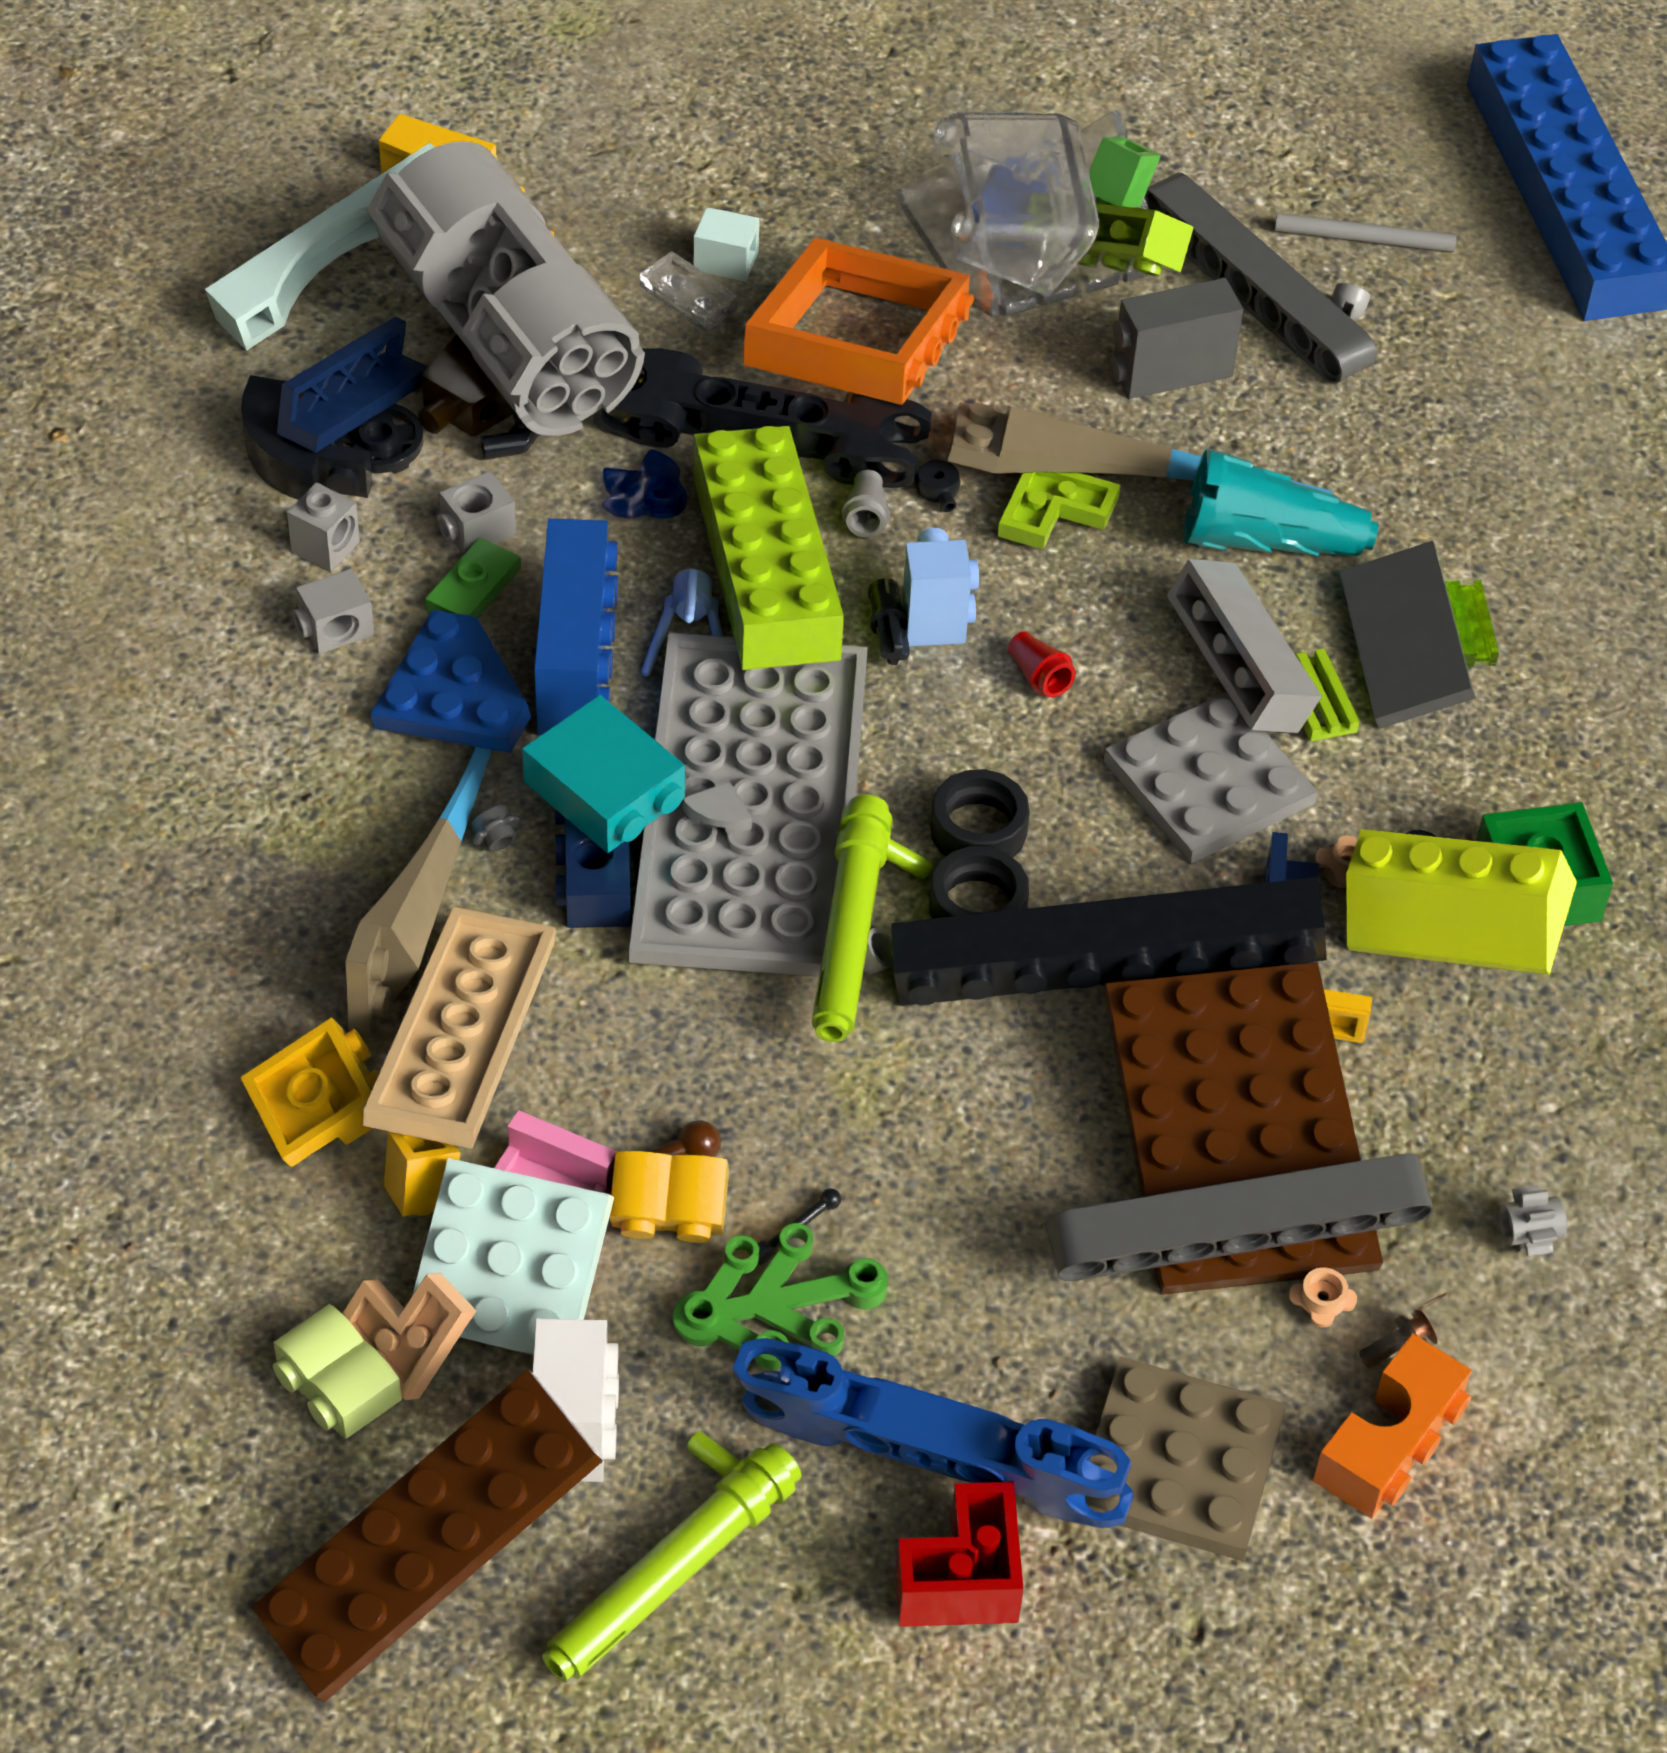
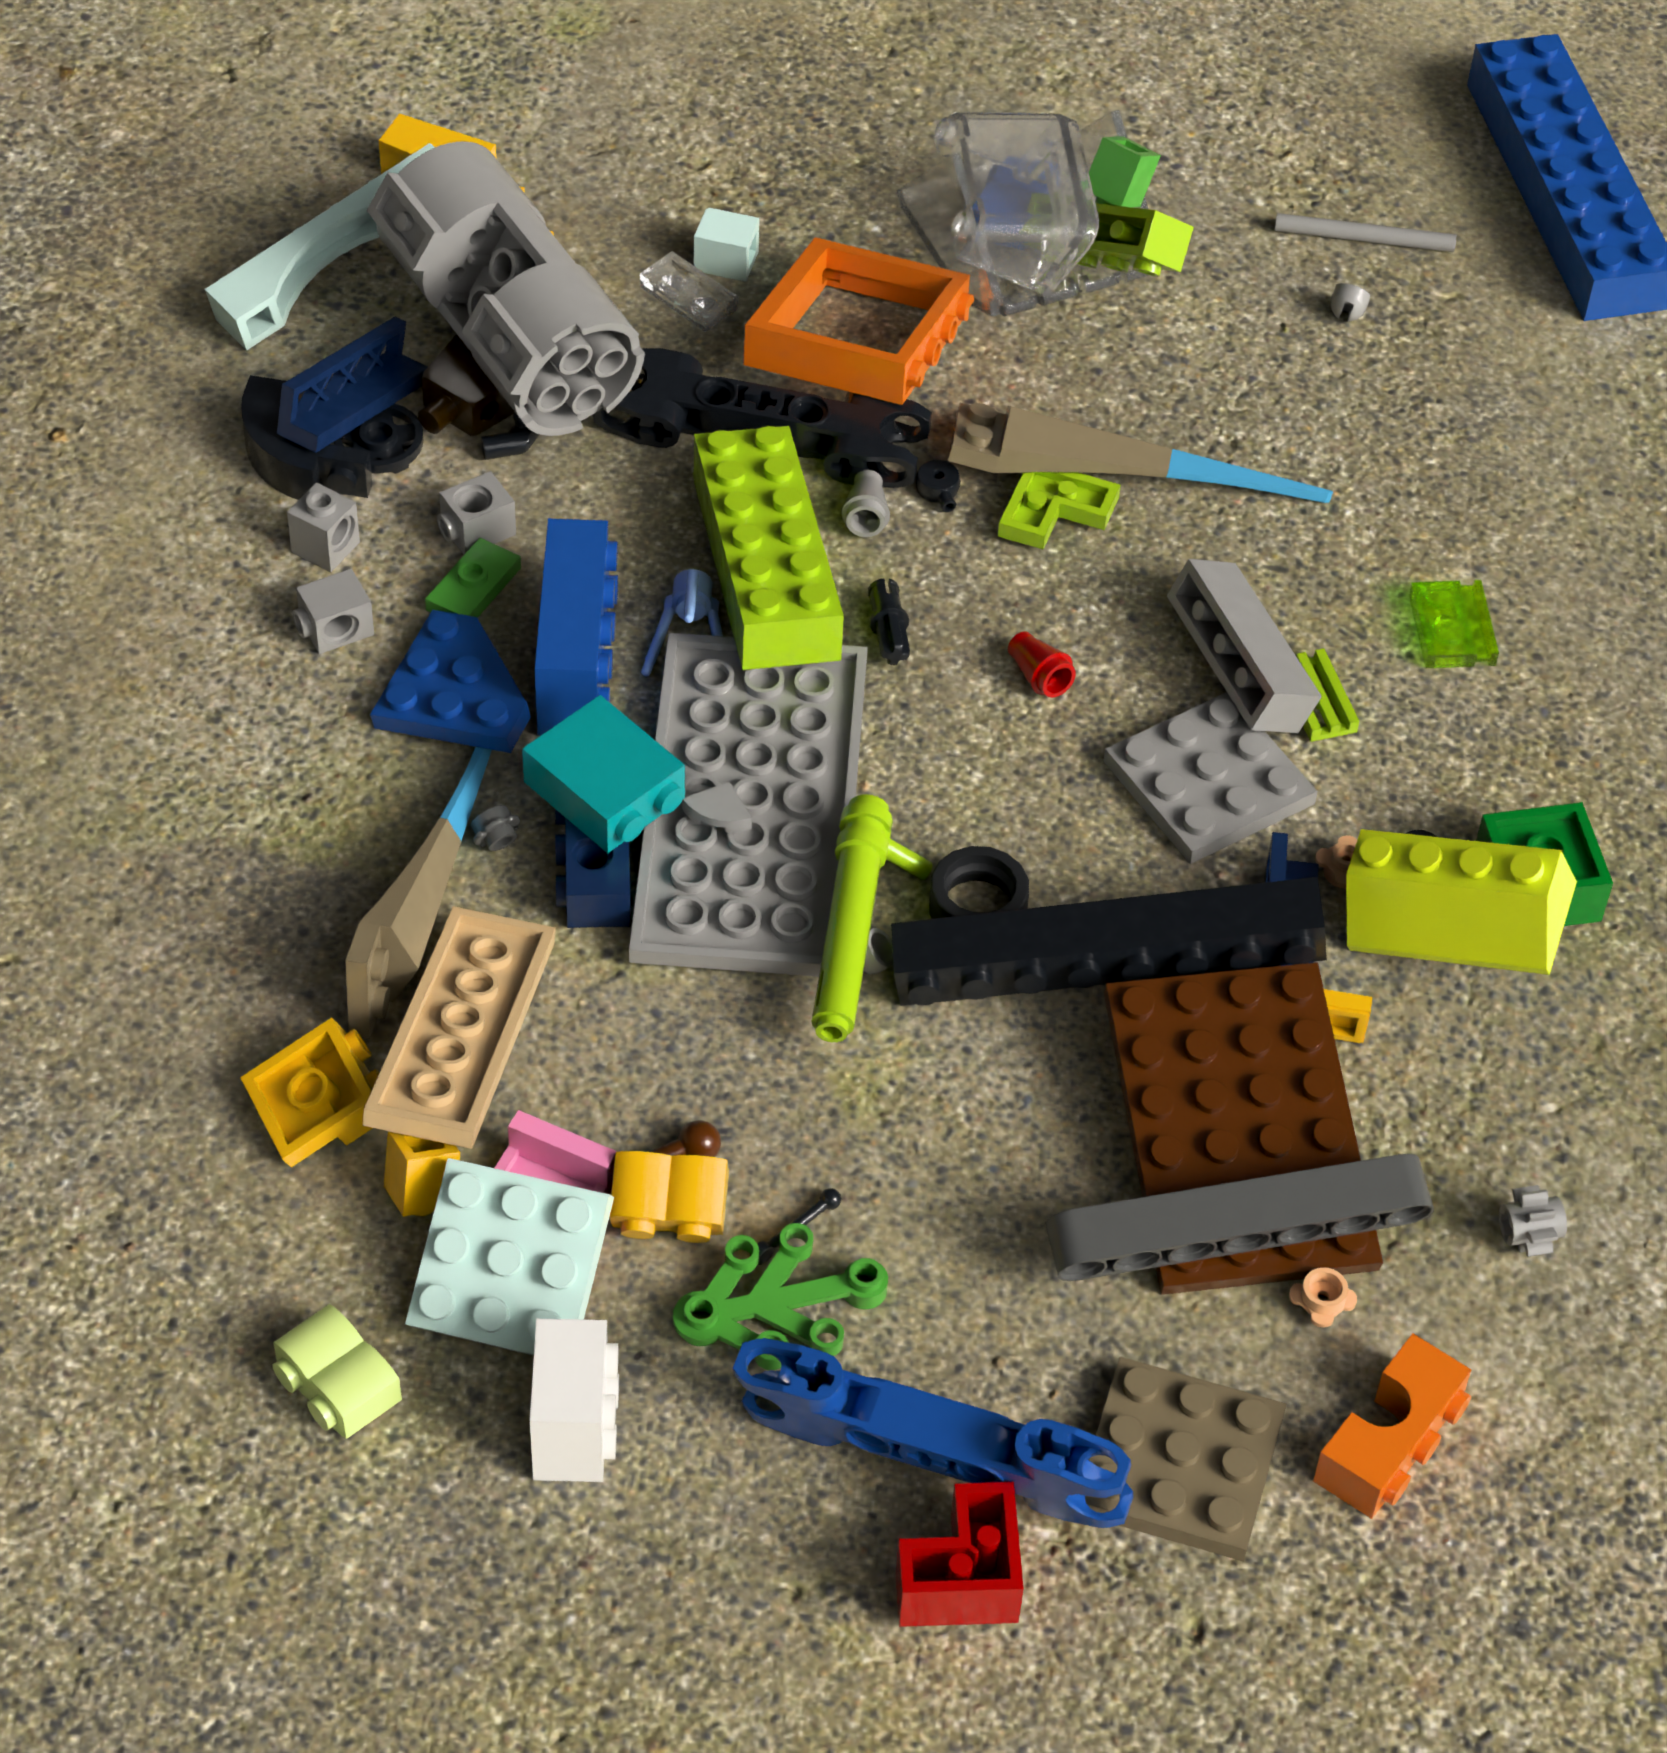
reddish brown plate [252,1369,603,1702] -> none
light nougat plate [342,1273,476,1400] -> none
lime cylinder [542,1432,802,1682] -> none
clear blue plate [602,449,687,519] -> none
light blue brick [902,528,979,646] -> none
black tyre [930,769,1030,858] -> none
dark grey brick [1109,278,1244,399] -> none
dark grey beam [1139,172,1377,384] -> none
teal cone [1183,448,1378,557] -> none
dark grey tile [1339,541,1476,729] -> none
clear smoke piece [1359,1293,1448,1368] -> none

